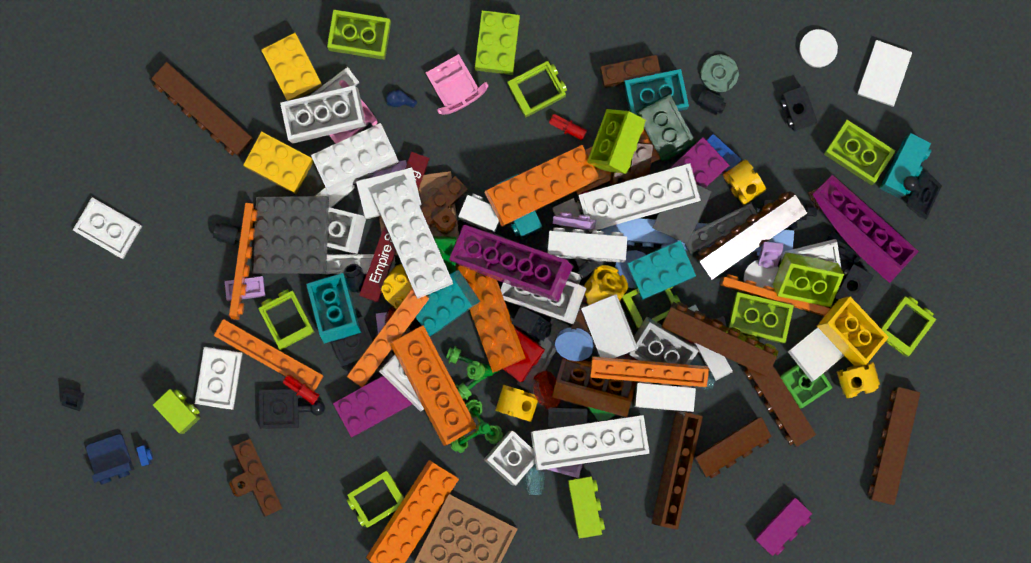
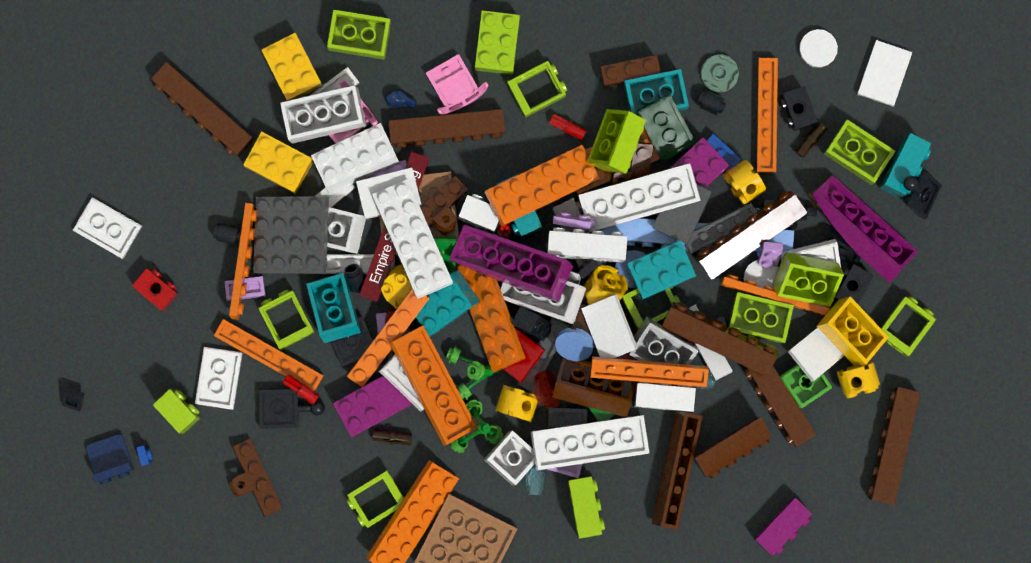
none -> red brick [132,268,178,312]
none -> dark brown pin [373,429,412,446]
none -> reddish brown brick [389,109,505,148]
none -> red axle [497,222,512,239]
none -> orange plate [756,58,778,173]
none -> dark brown pin [794,121,828,159]

